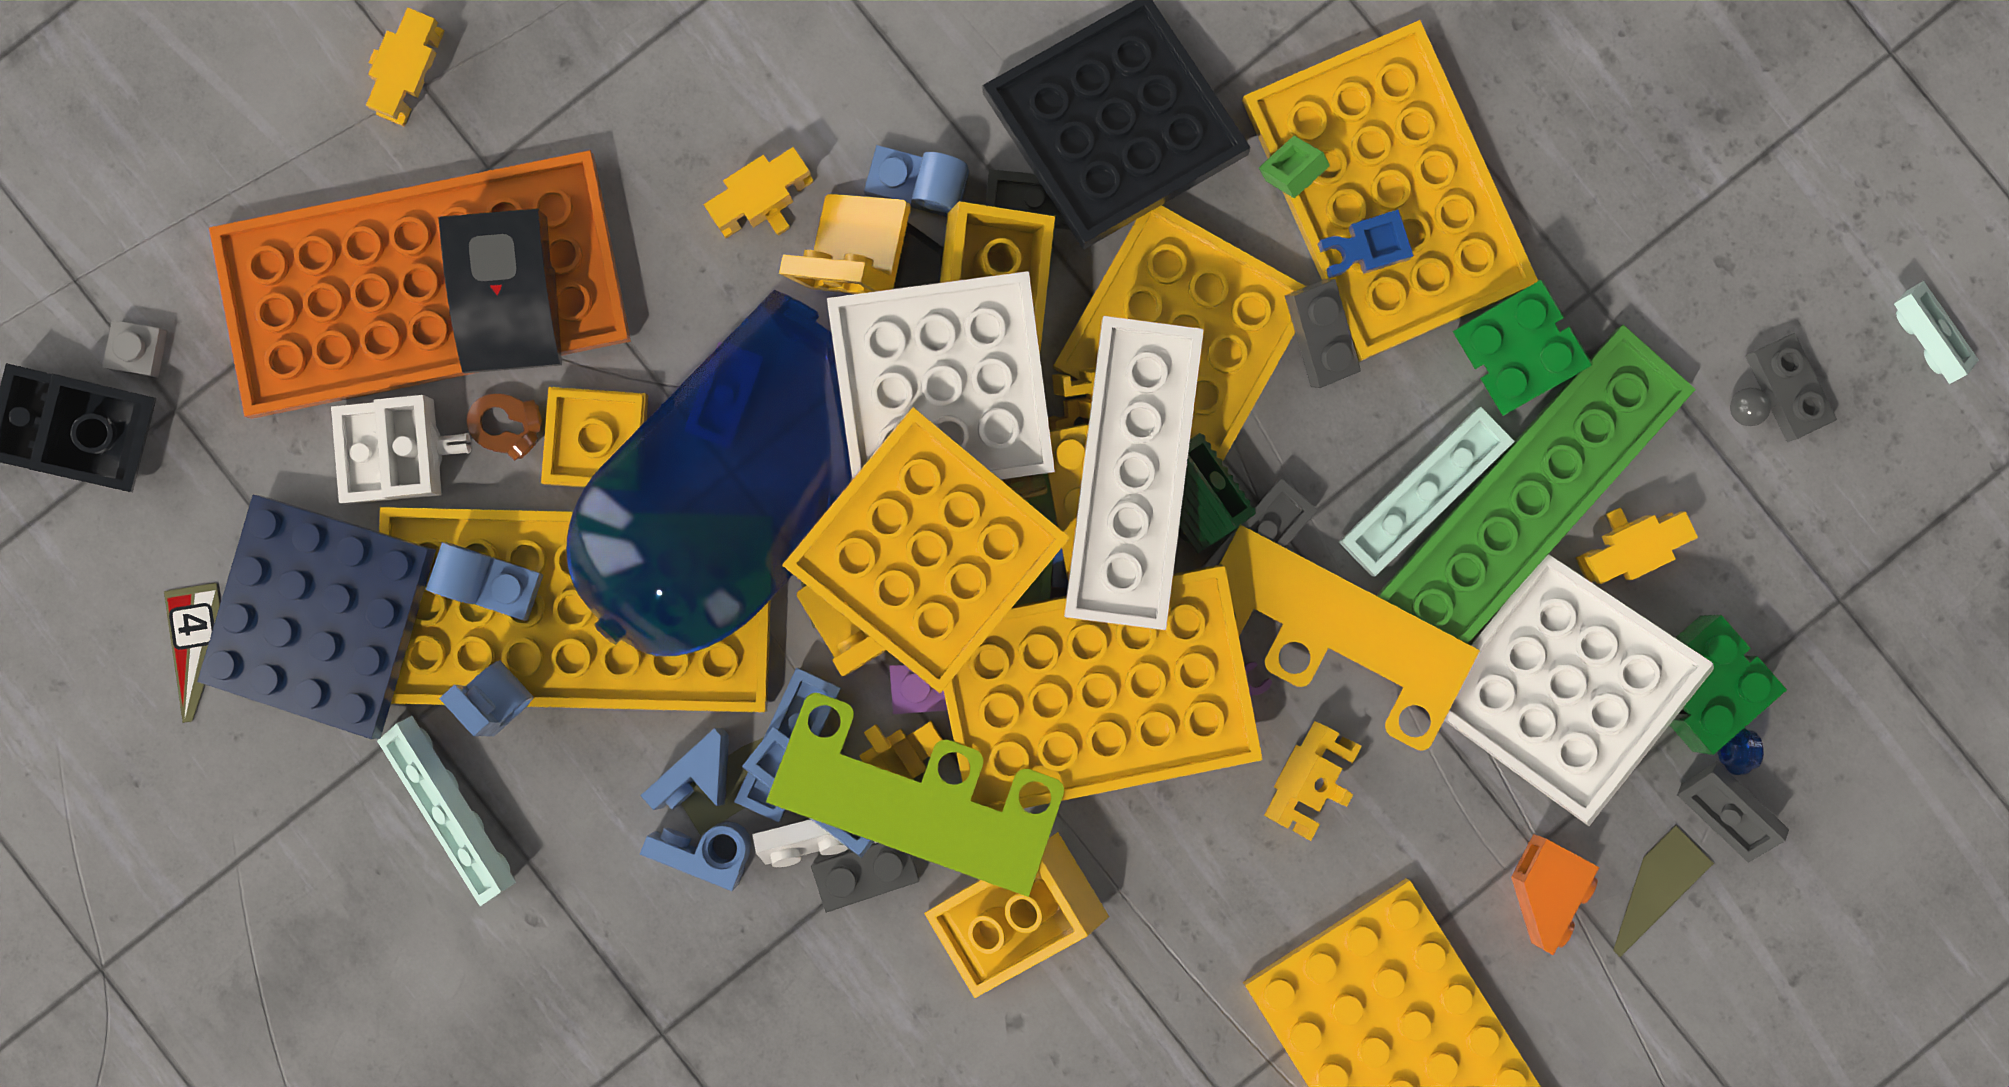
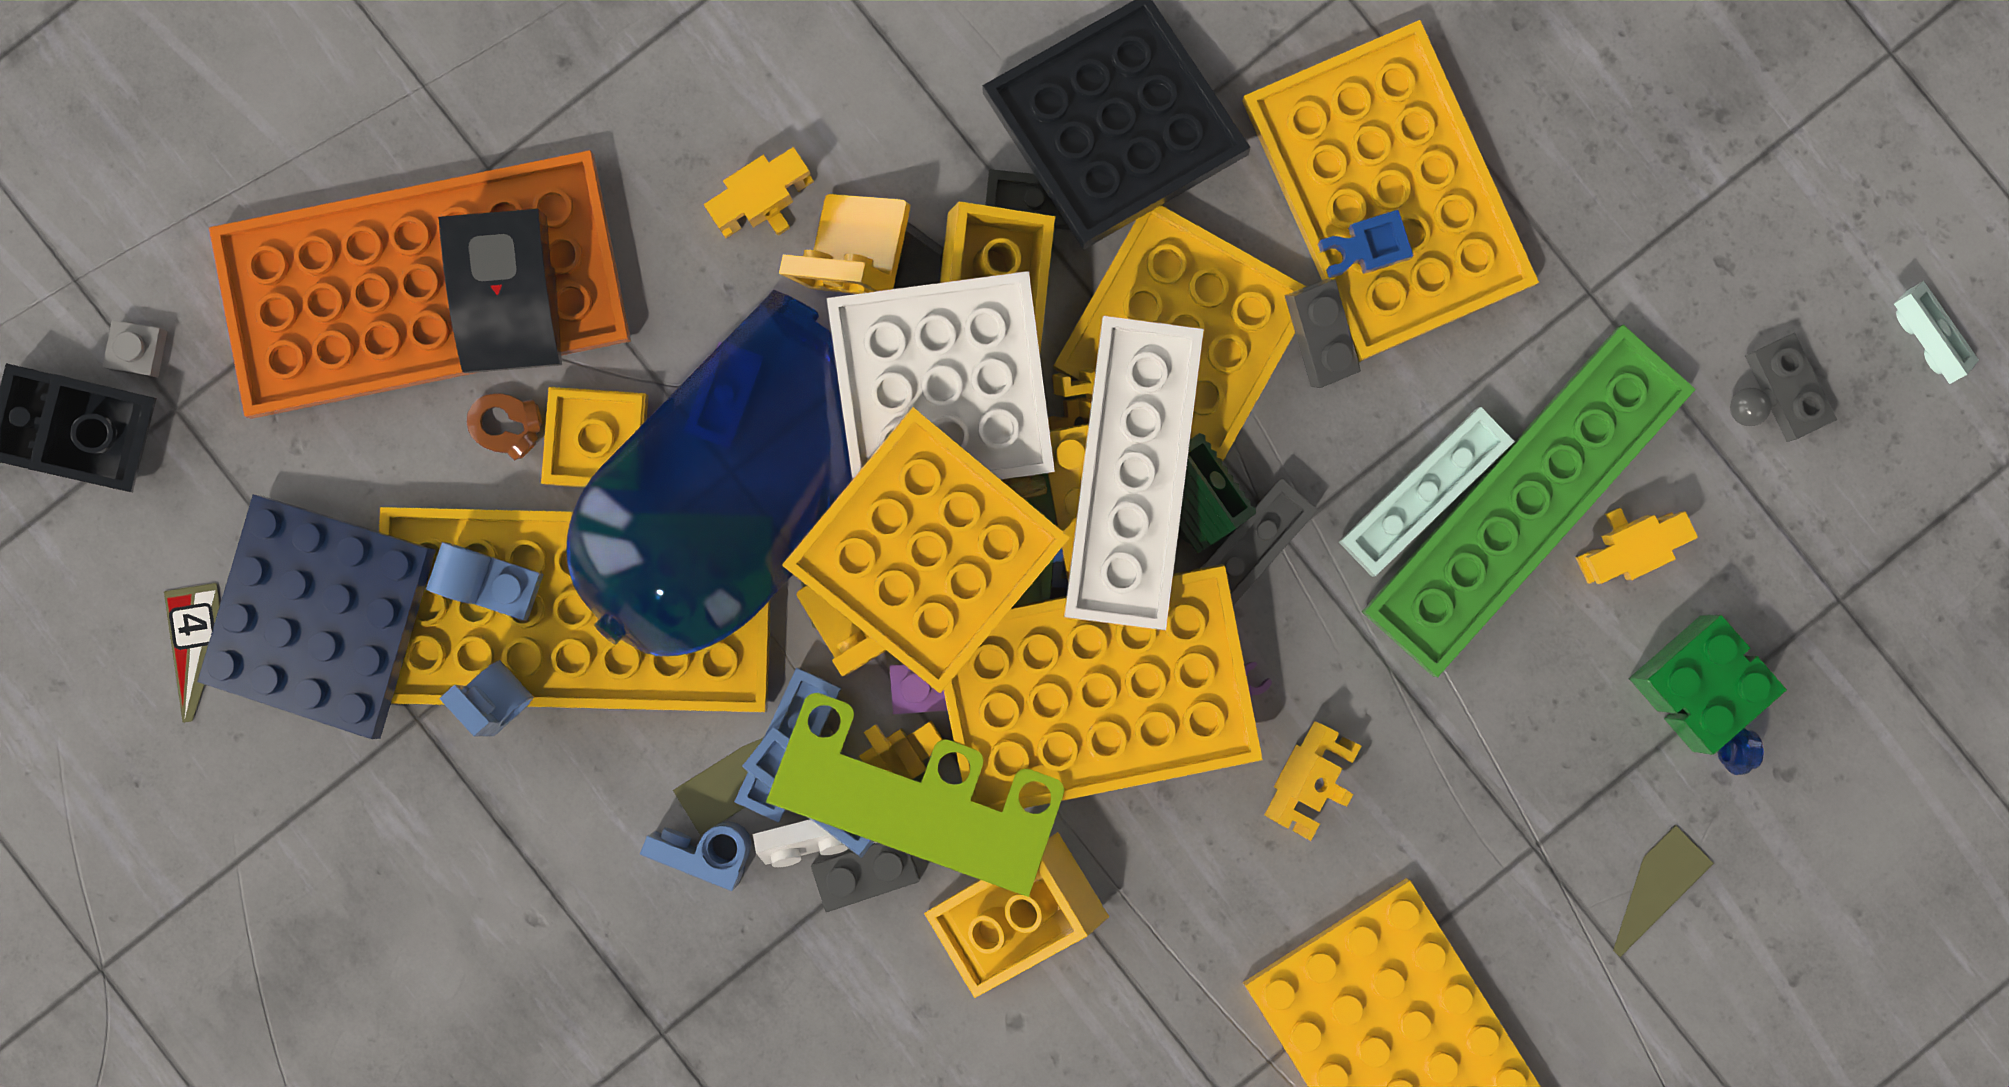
white plate [331,395,471,505] -> none
yellow piece [366,7,445,127] -> none
light aqua plate [377,716,516,906] -> none
medium blue slope [640,728,729,810] -> none
medium blue plate [864,145,970,217] -> none
yellow piece [1219,525,1480,751] -> none
bright green plate [1259,136,1330,198] -> none
white plate [1444,554,1714,826] -> none
green piece [1452,280,1593,416] -> none
orange slope [1511,834,1599,955] -> none
dark grey plate [1677,761,1789,863] -> none

